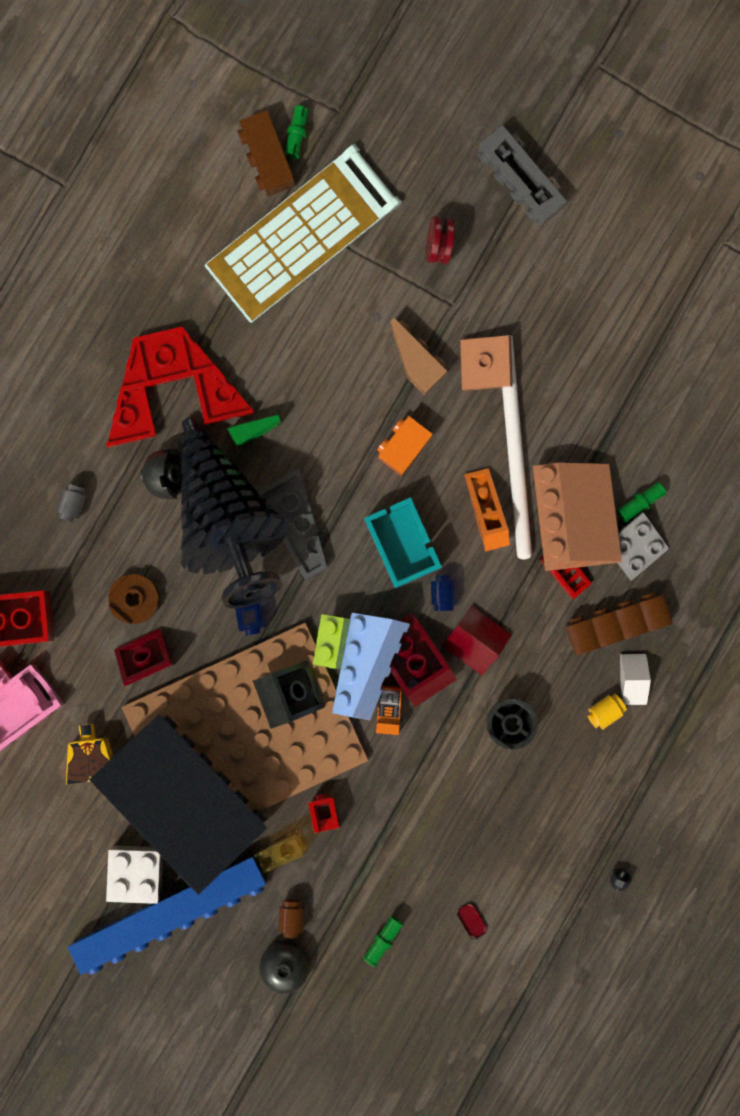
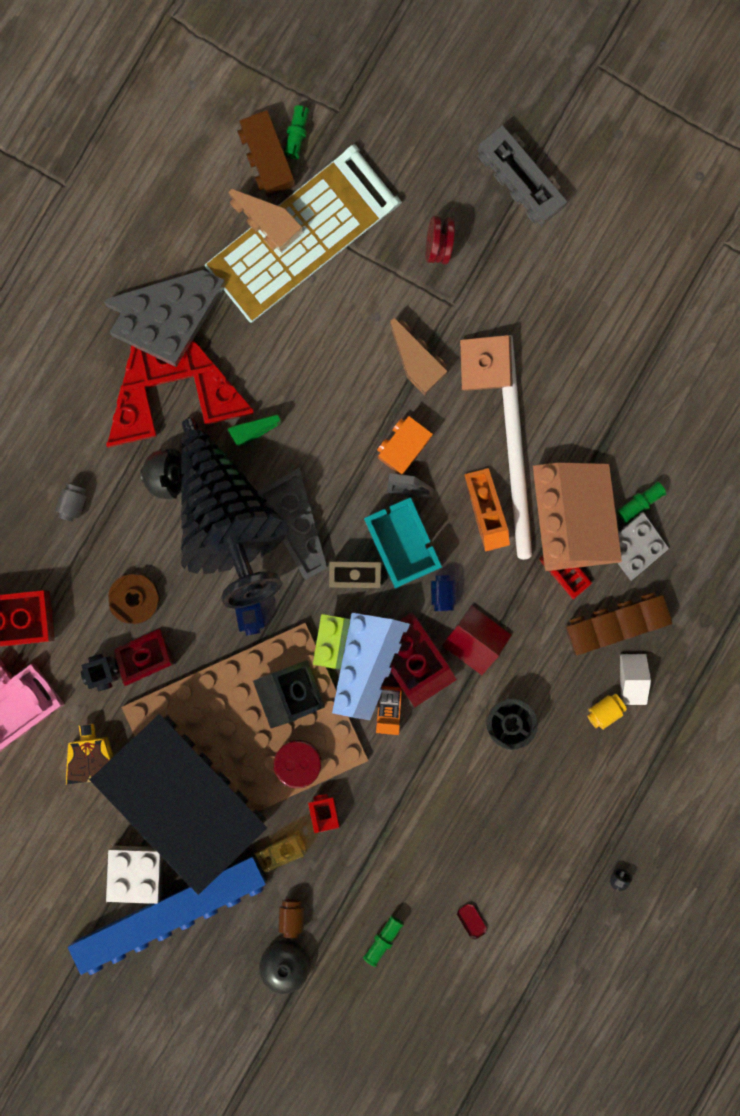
none -> black brick [81,654,120,692]
none -> dark grey wing [104,270,226,367]
none -> medium nougat slope [228,189,303,253]
none -> dark red head [274,740,322,789]
none -> dark tan brick [329,562,381,589]
none -> dark grey tile [387,473,434,499]

